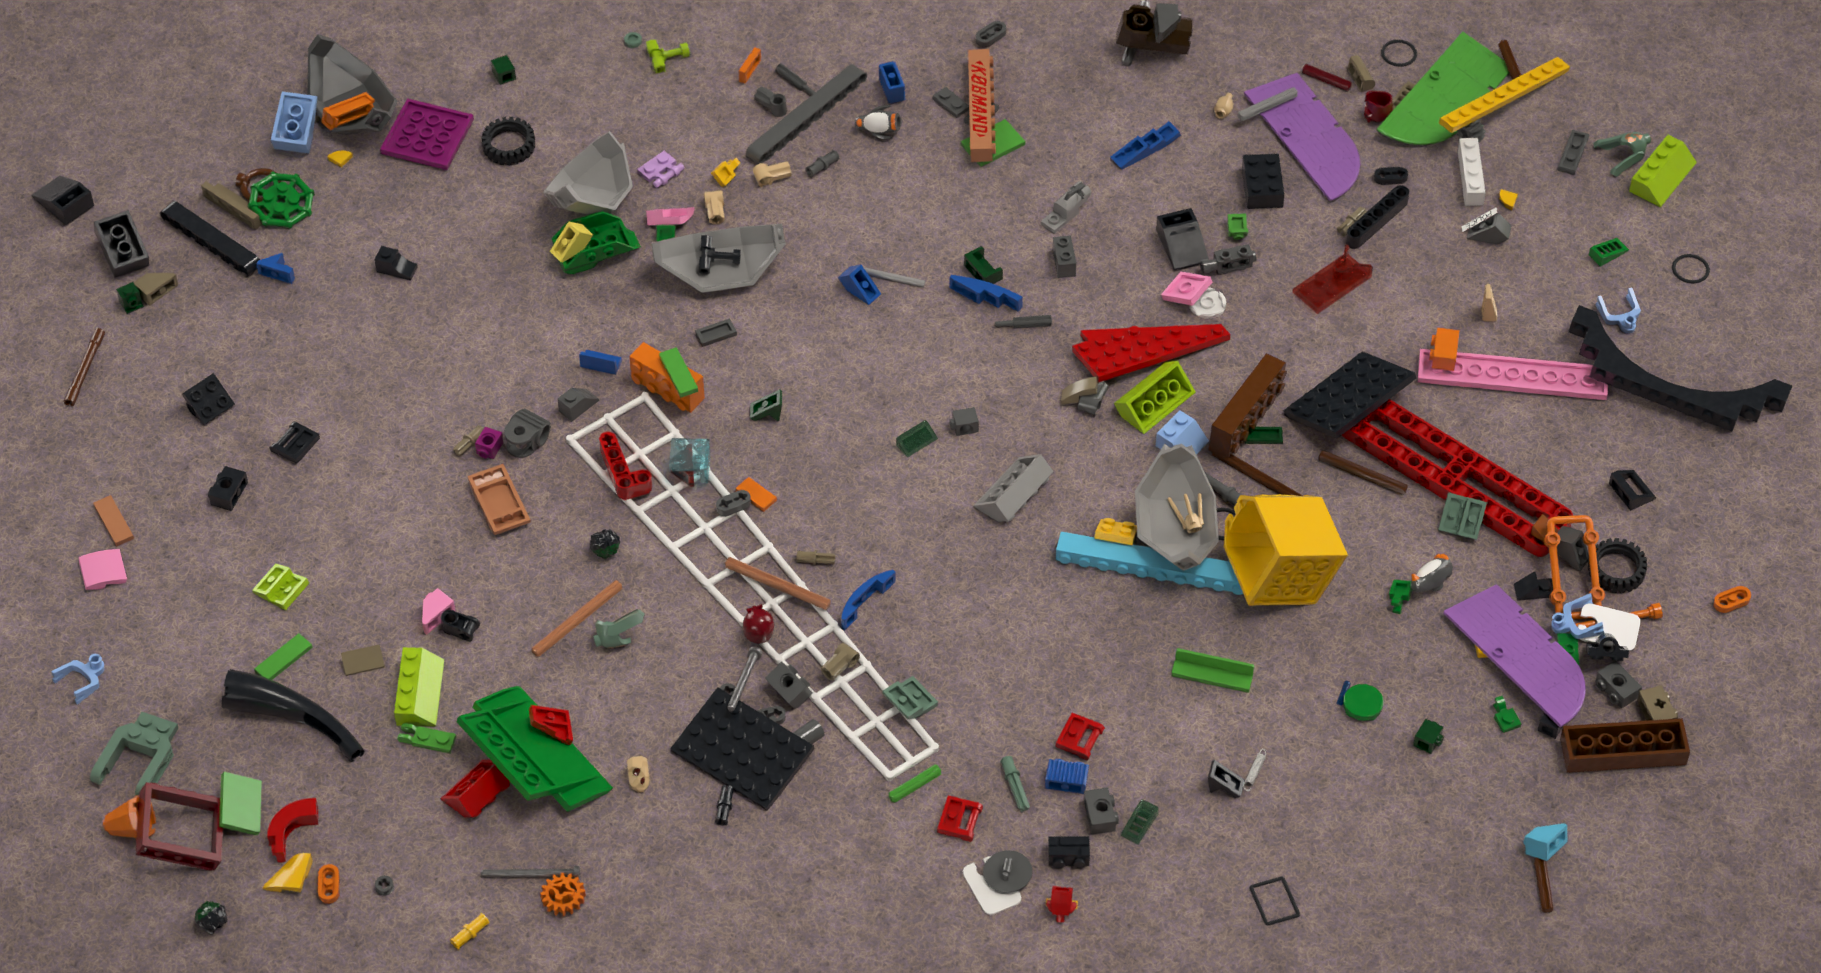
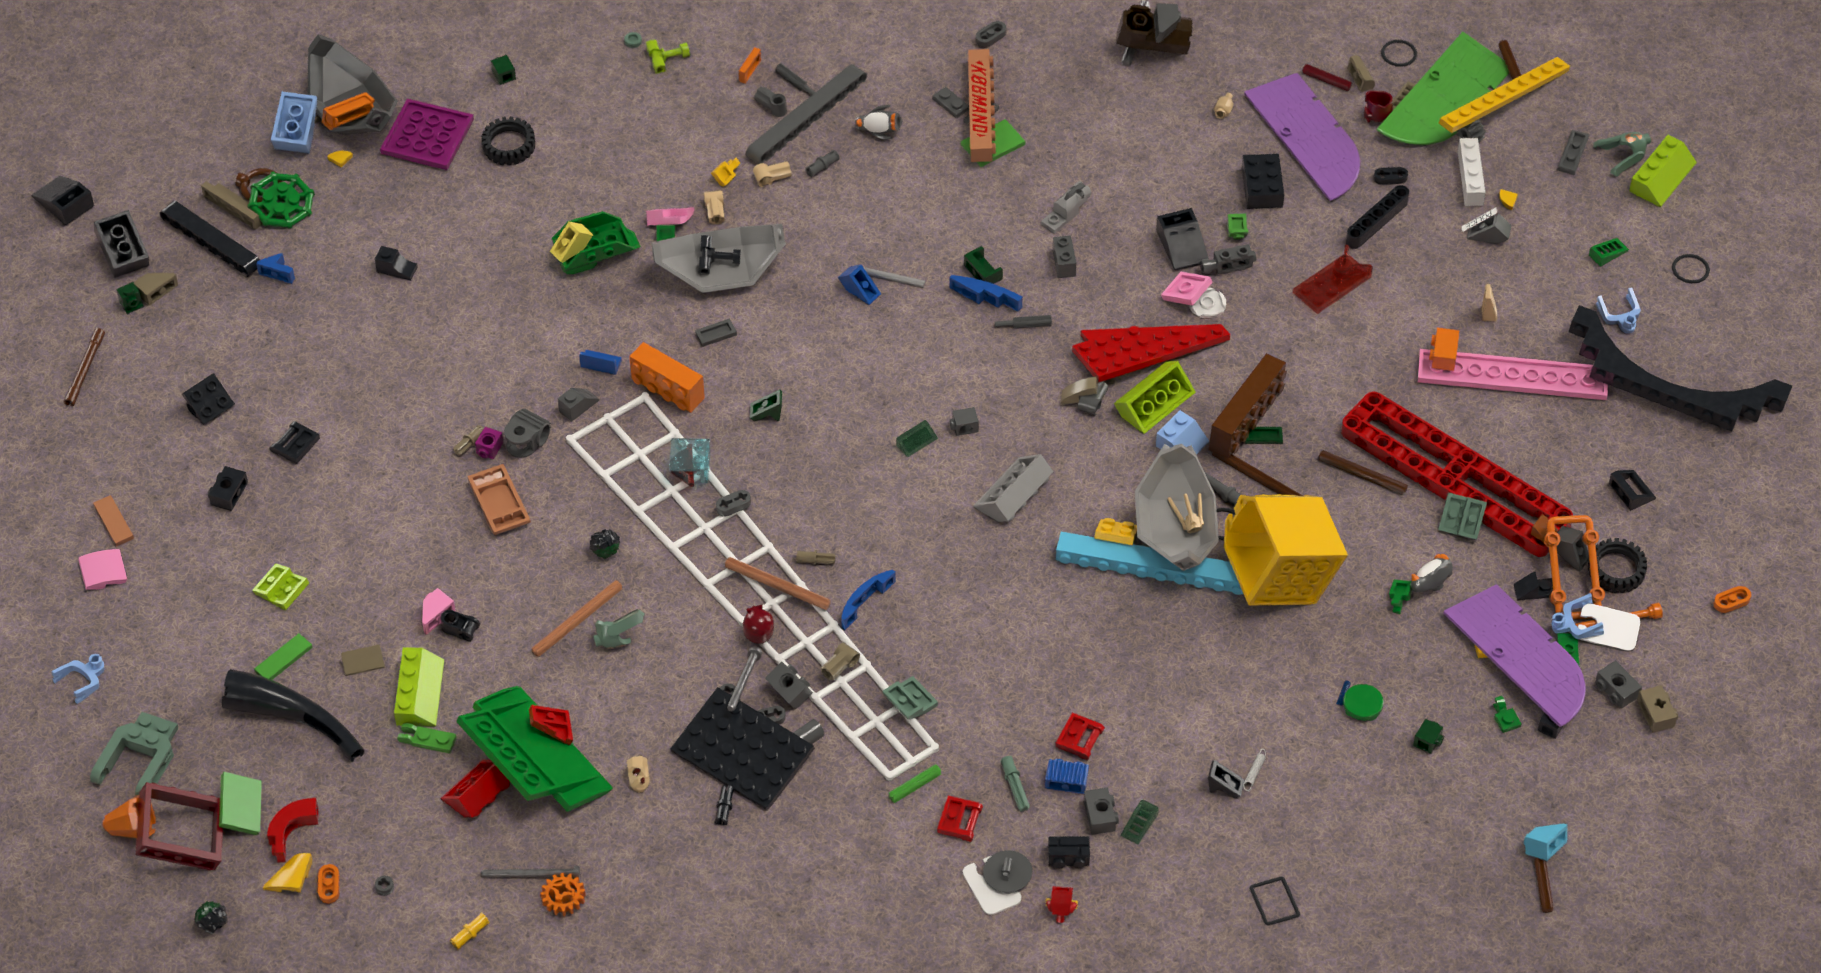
light grey panel [543,131,633,215] -> none
red beam [599,431,652,500] -> none
lavender plate [637,151,684,188] -> none
bright green tile [659,347,698,398] -> none
orange tile [736,477,777,512] -> none
blue brick [879,61,905,104] -> none
blue slope [1110,121,1181,170] -> none
bright green panel [1171,648,1254,693] -> none
light grey axle [1237,87,1298,121] -> none
black plate [1283,351,1417,439] -> none
dark tan axle [1337,207,1367,236] -> none
reddish brown brick [1560,718,1690,773] -> none
black plate [1586,633,1629,661] -> none

